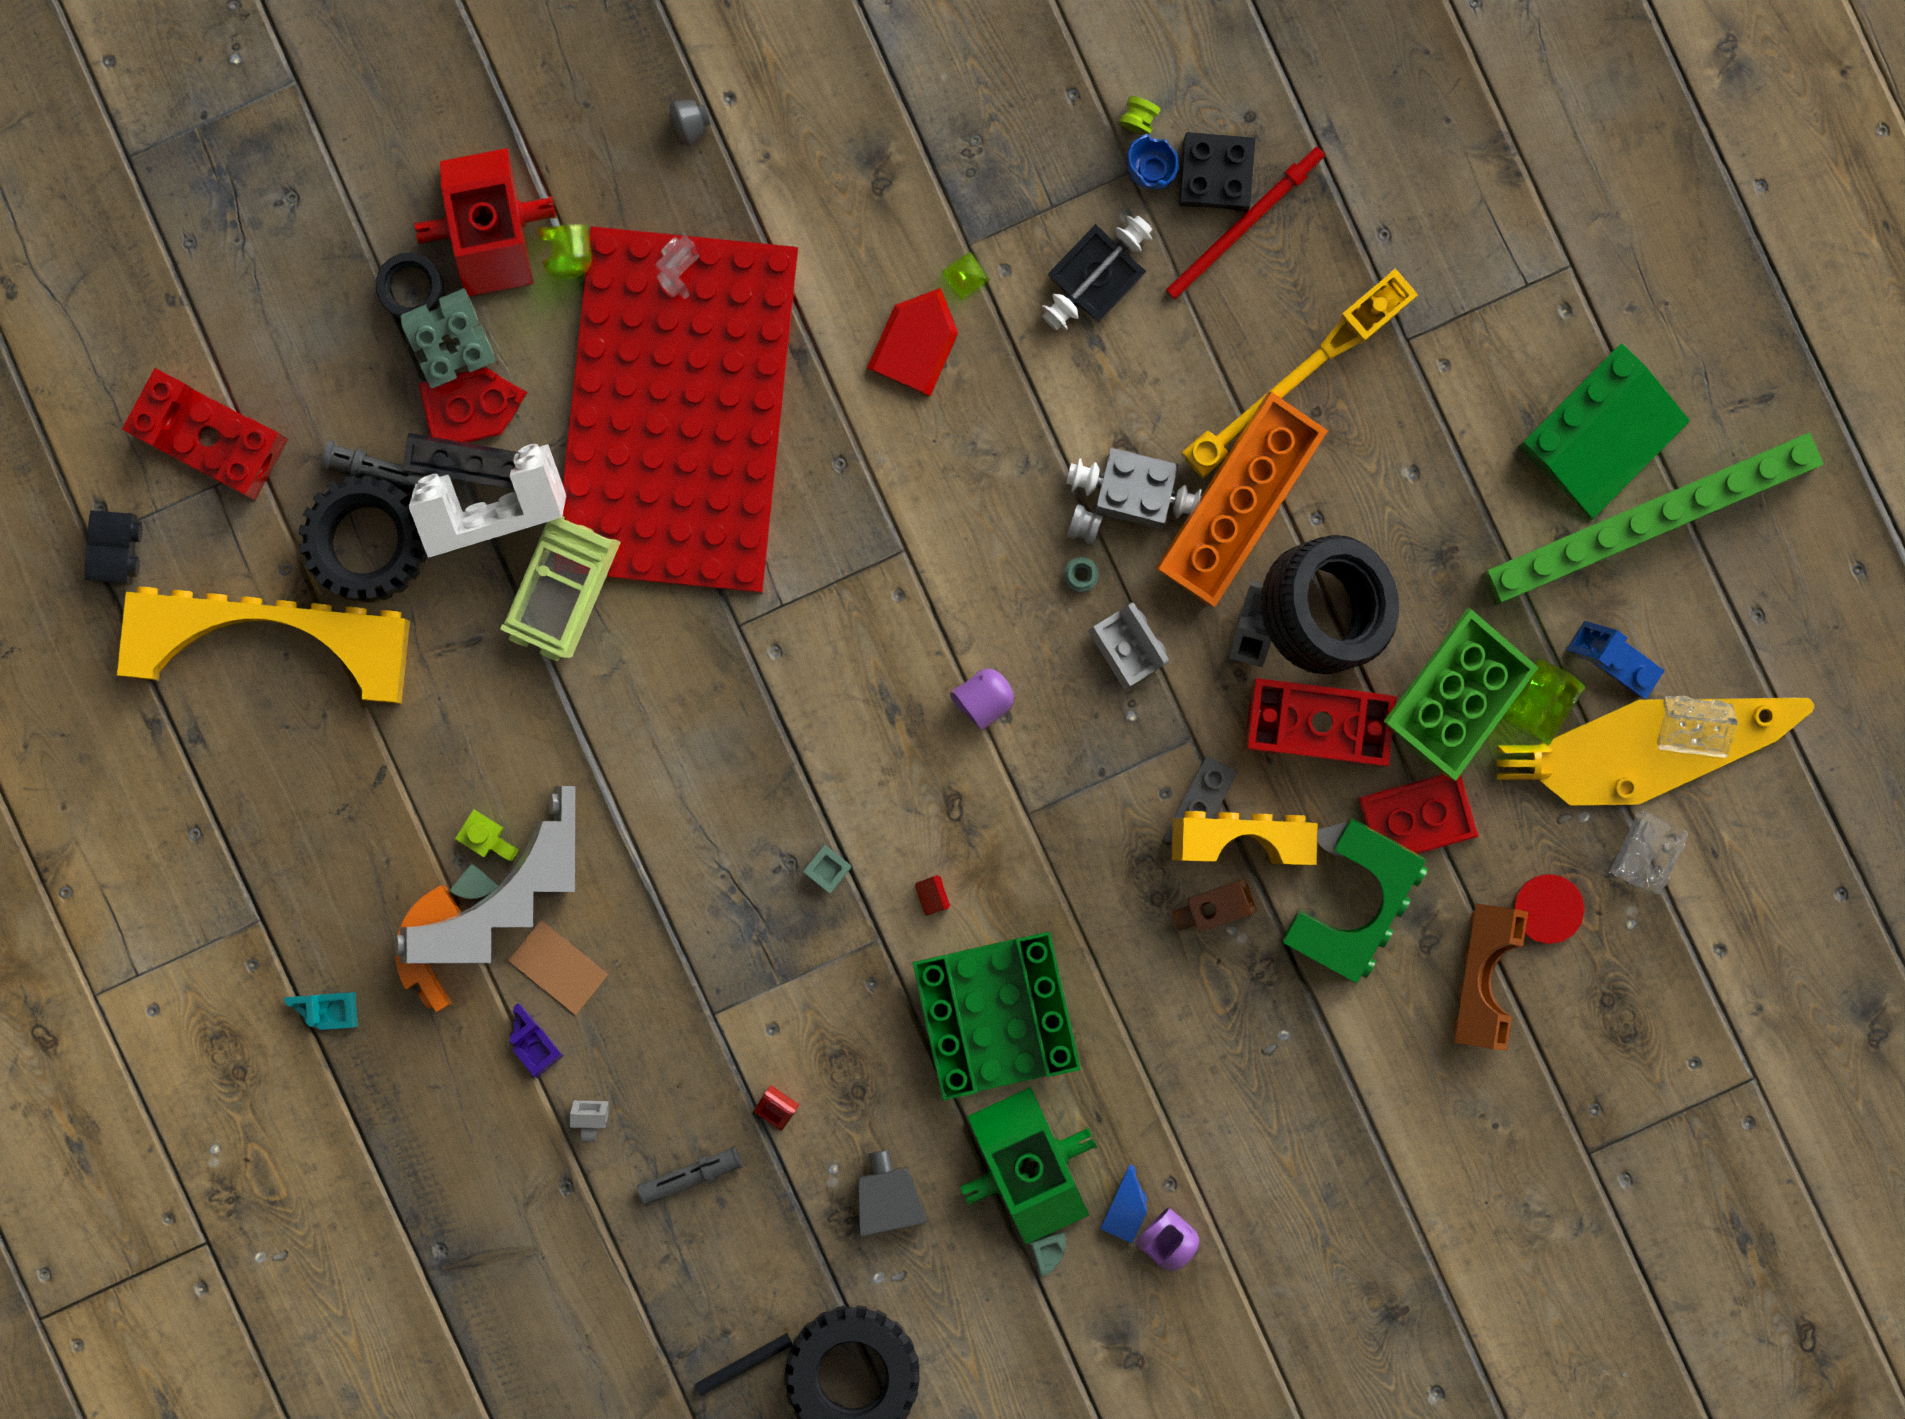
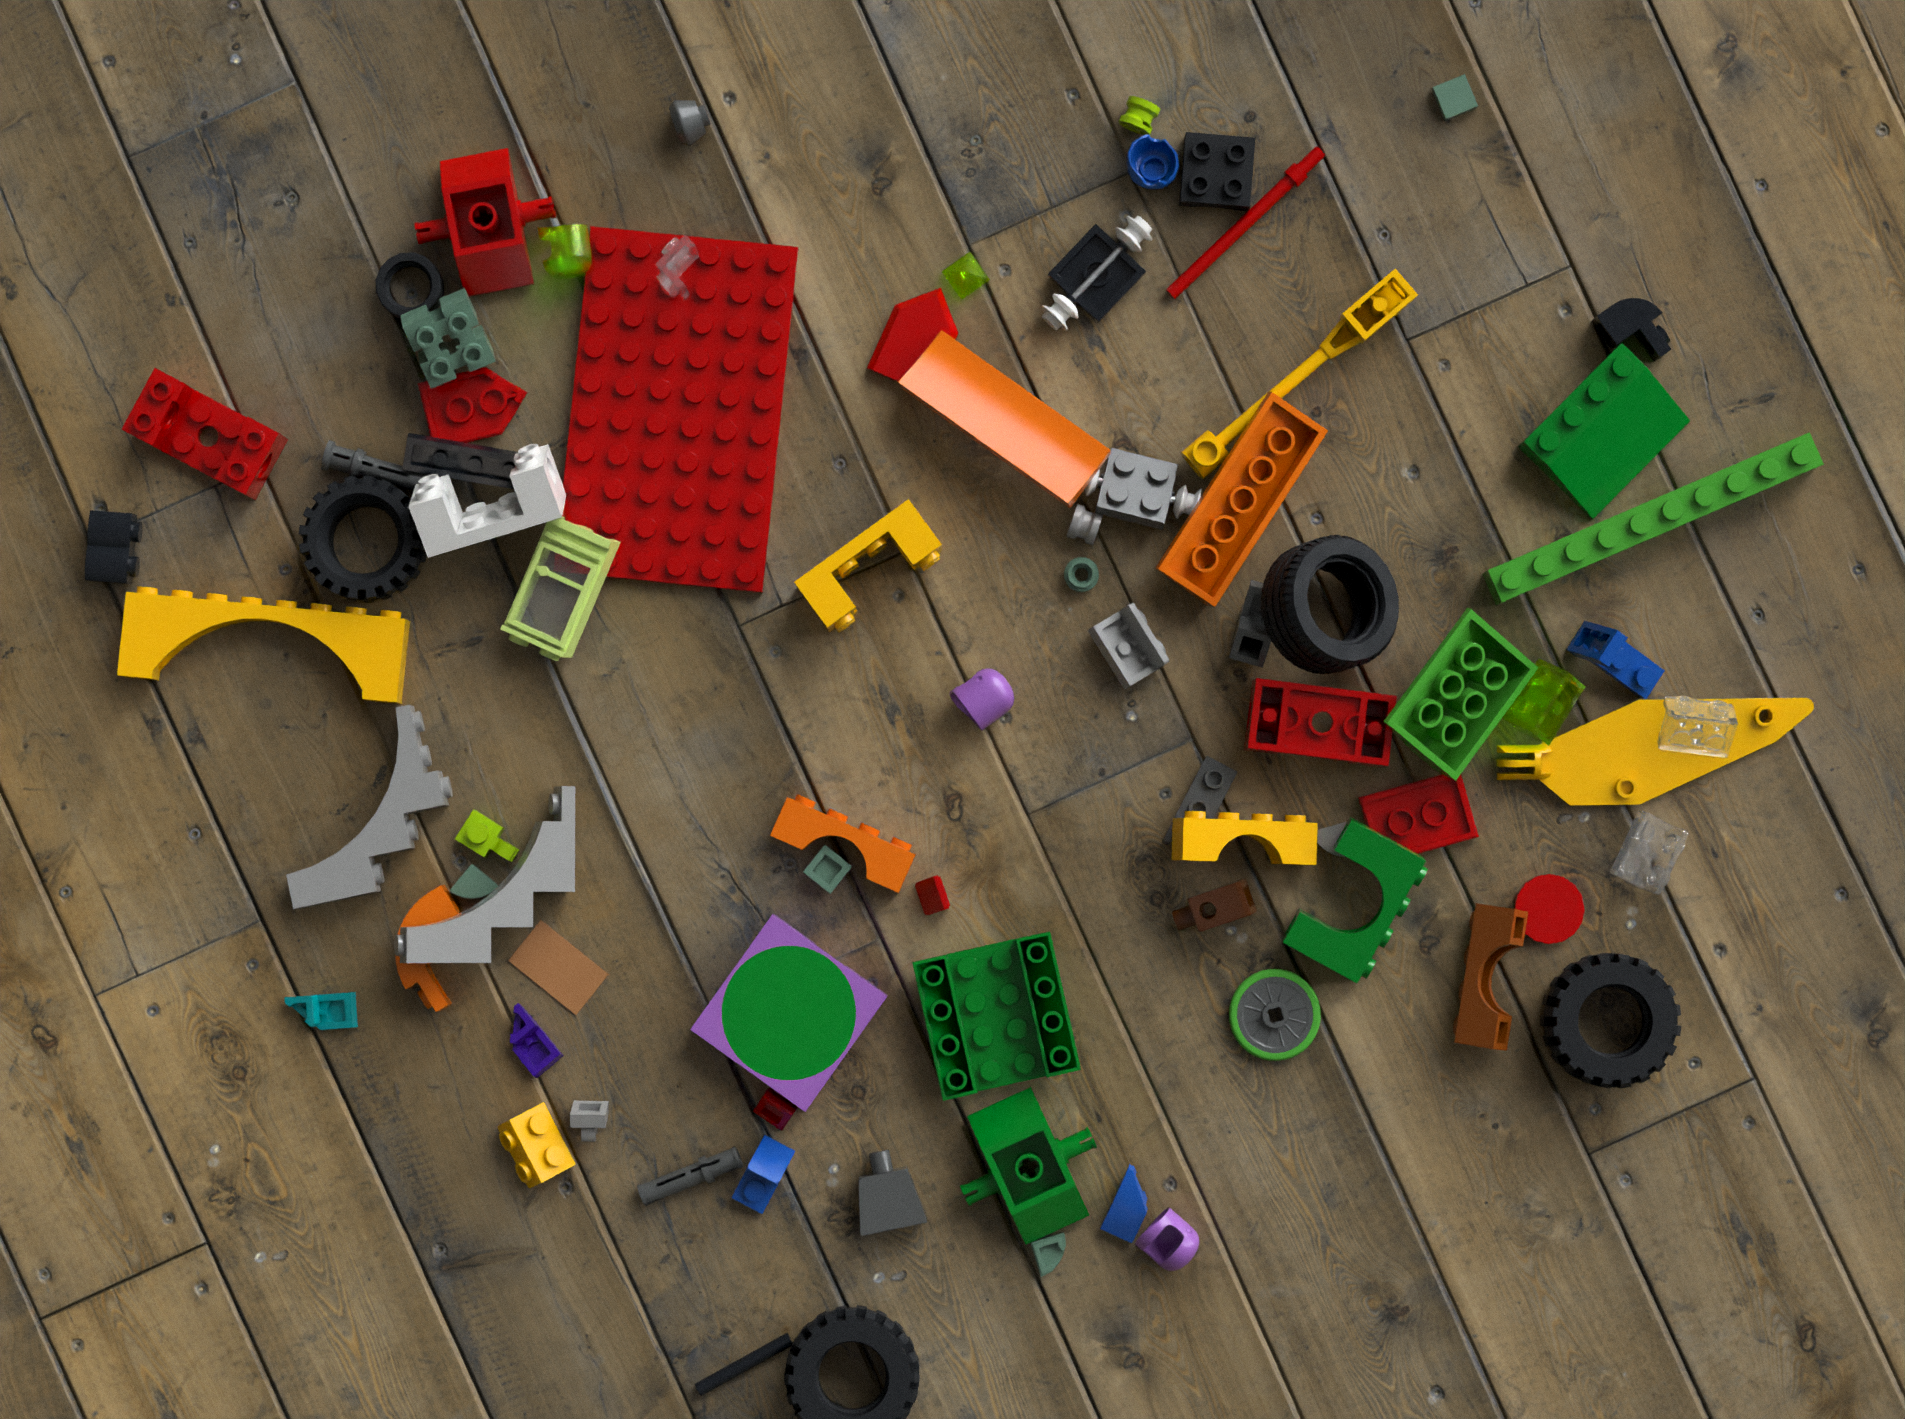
none -> light grey arch [286,705,453,909]
none -> yellow bracket [498,1102,576,1188]
none -> green tile [690,914,888,1112]
none -> blue slope [731,1135,795,1214]
none -> orange arch [770,794,916,893]
none -> yellow plate [794,499,942,633]
none -> arch [898,330,1111,508]
none -> dark grey wheel [1229,969,1321,1061]
none -> sand green tile [1431,74,1478,121]
none -> black tyre [1540,953,1682,1088]
none -> black brick [1591,298,1671,362]

